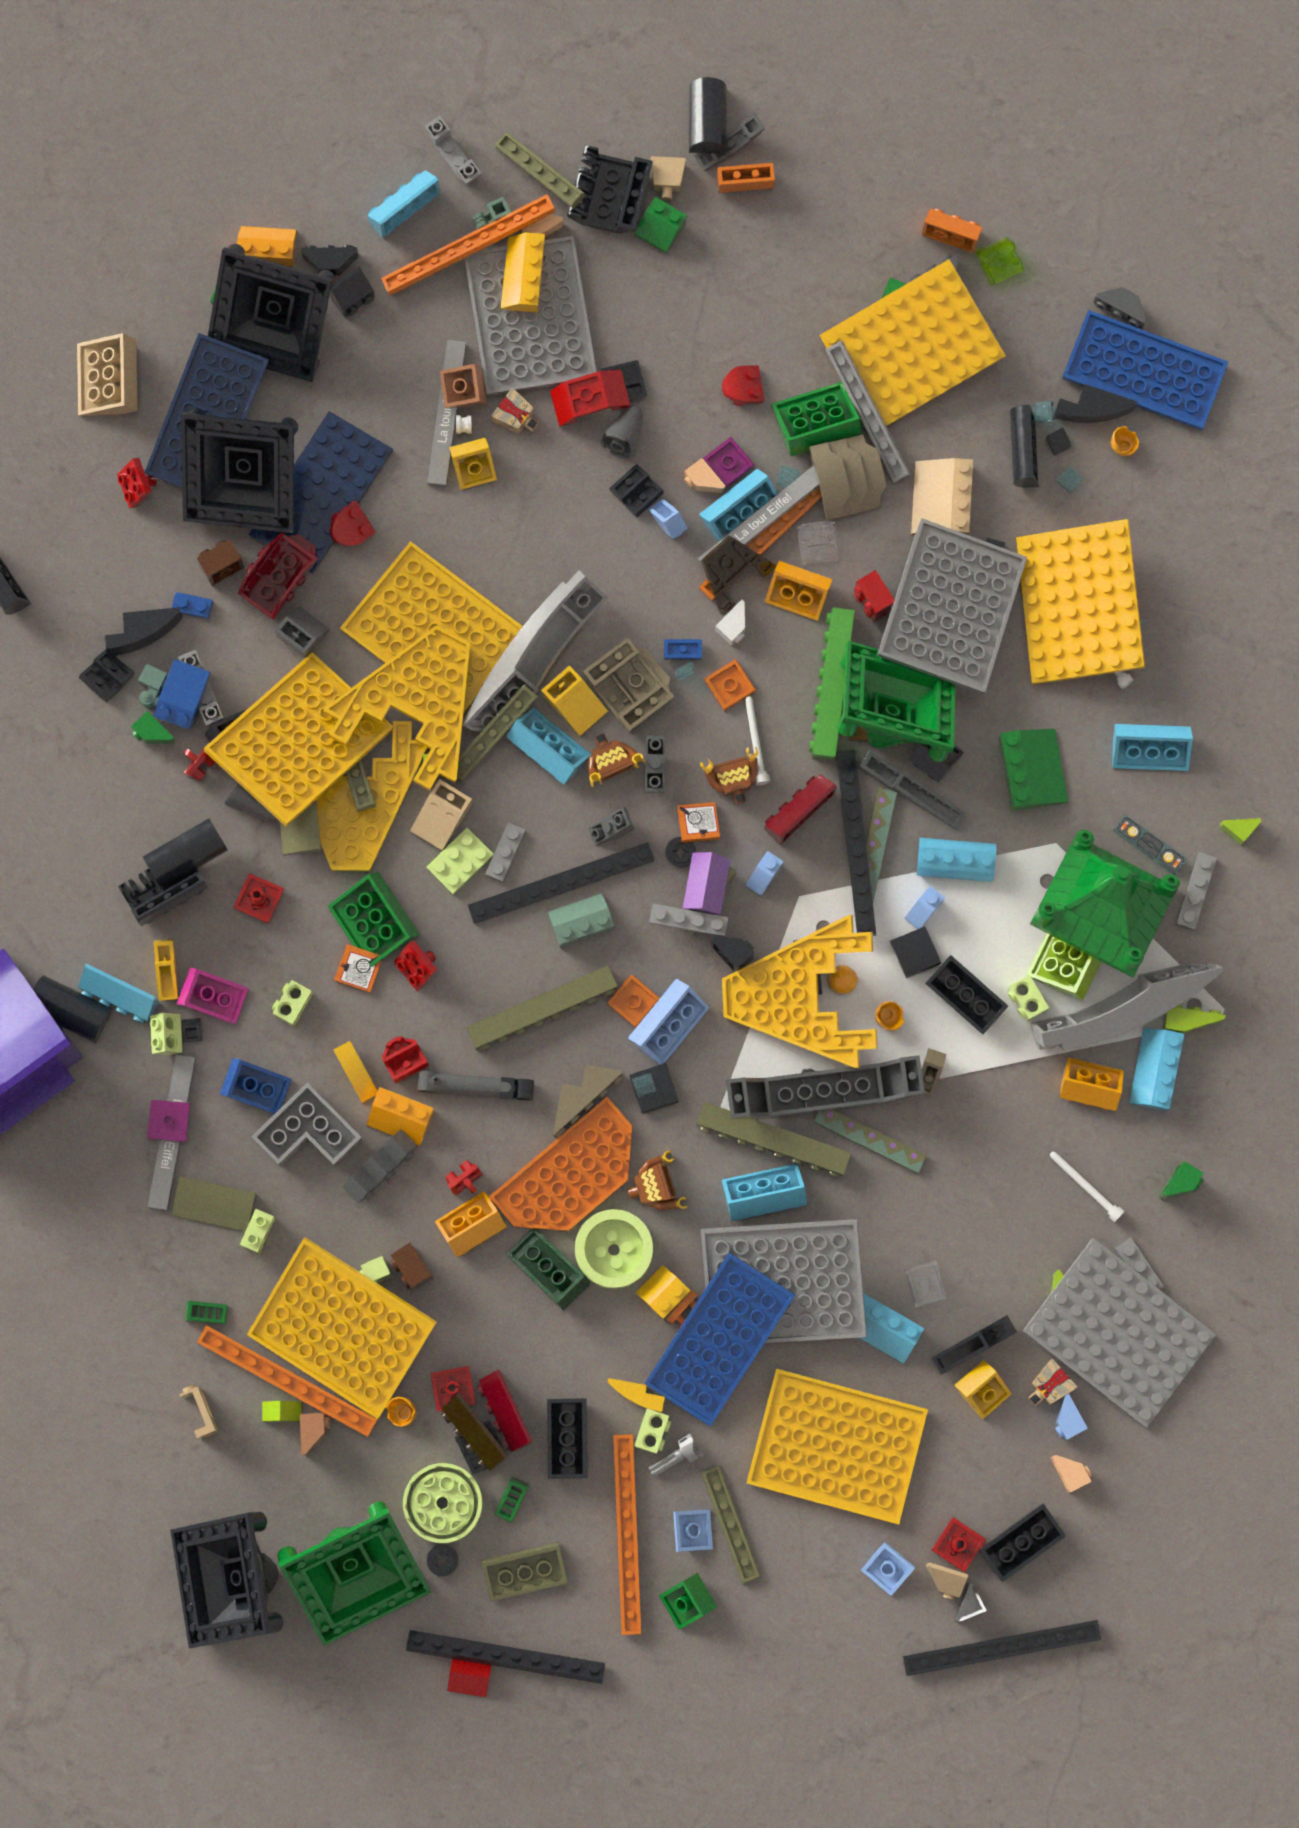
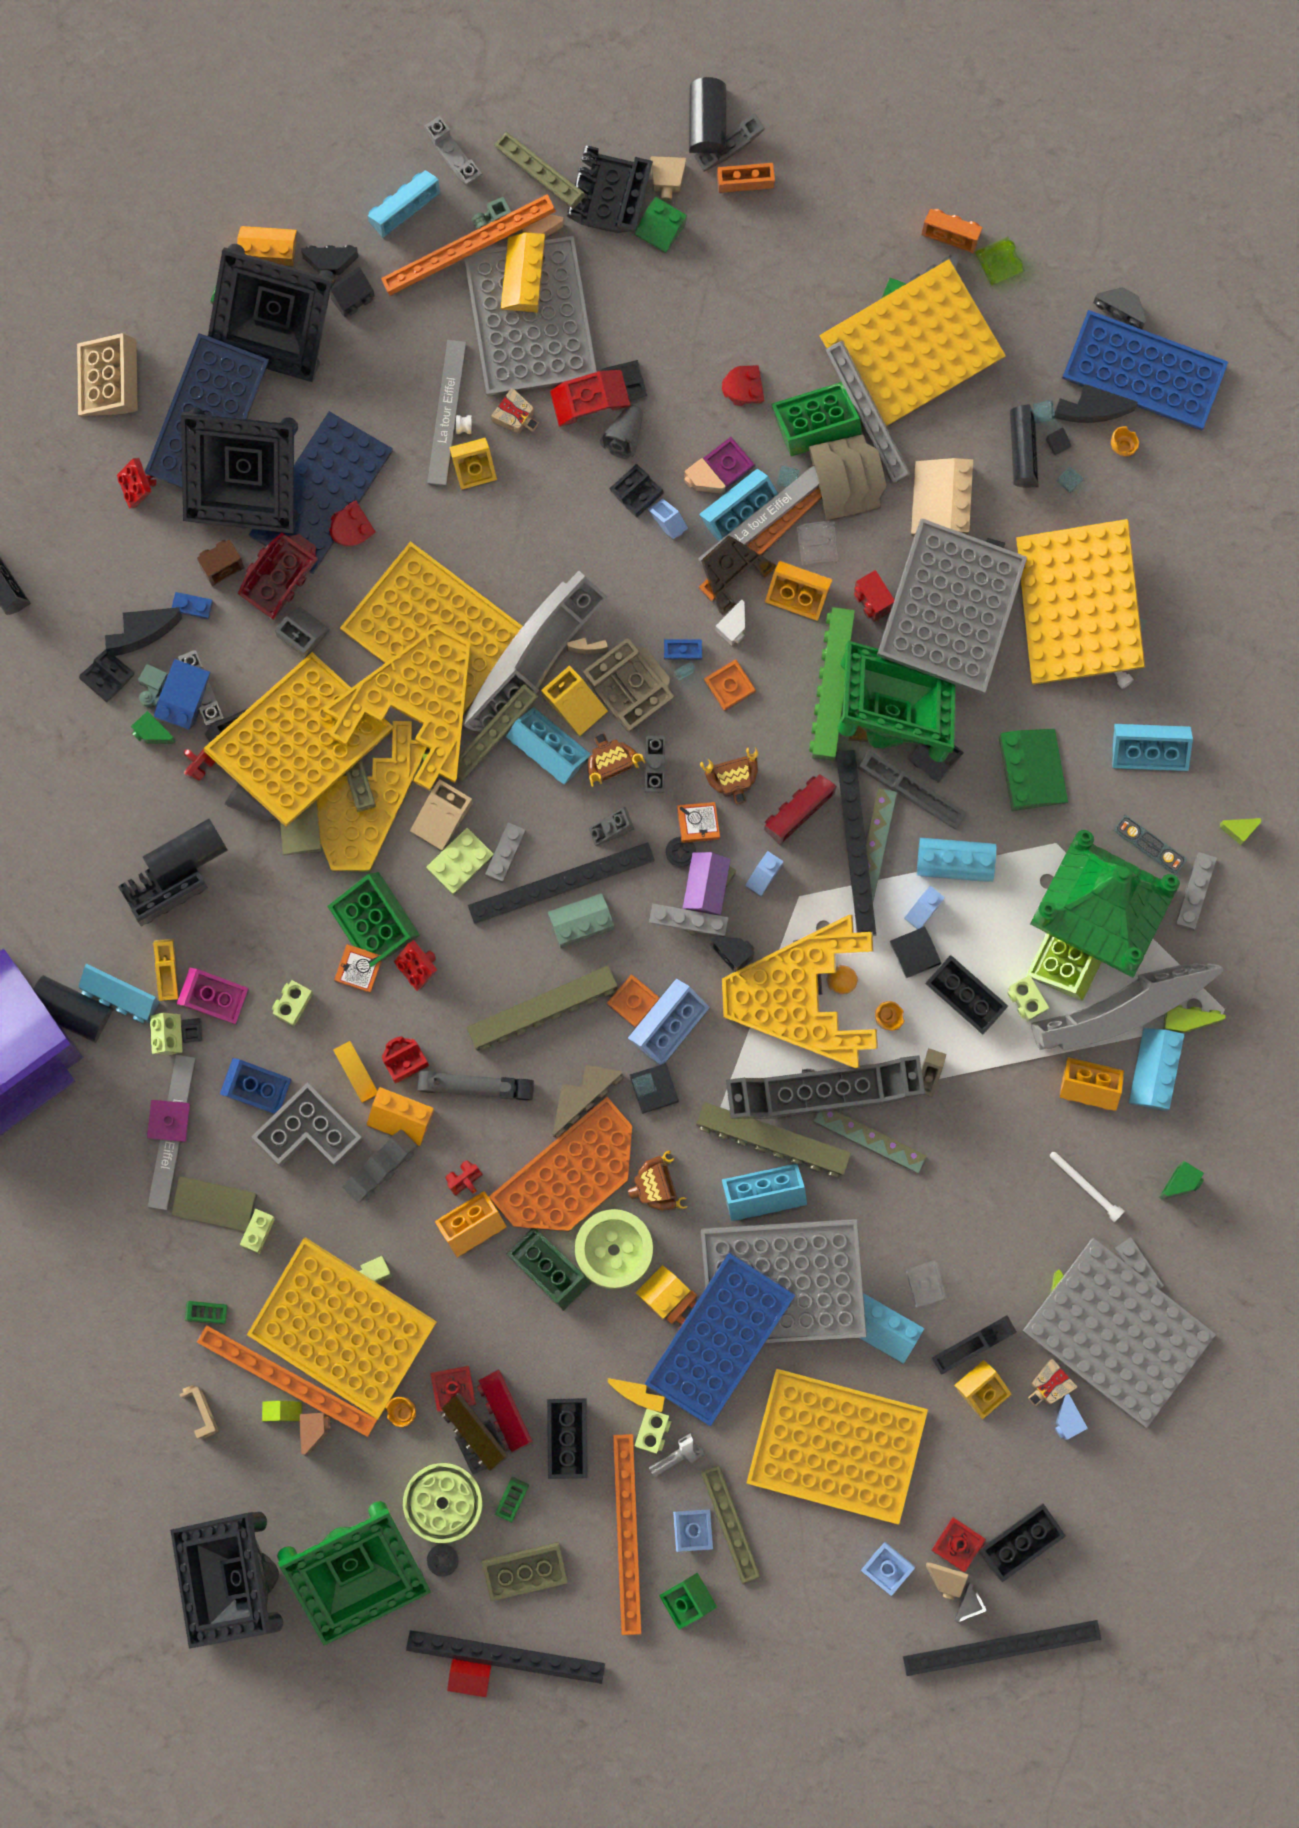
red plate [233,873,285,924] -> none
reddish brown brick [390,1243,433,1291] -> none
nougat slope [440,364,487,408] -> none
white piece [745,696,770,786] -> none
light nougat slope [1050,1455,1092,1493] -> none
none -> tan slope [567,638,608,654]

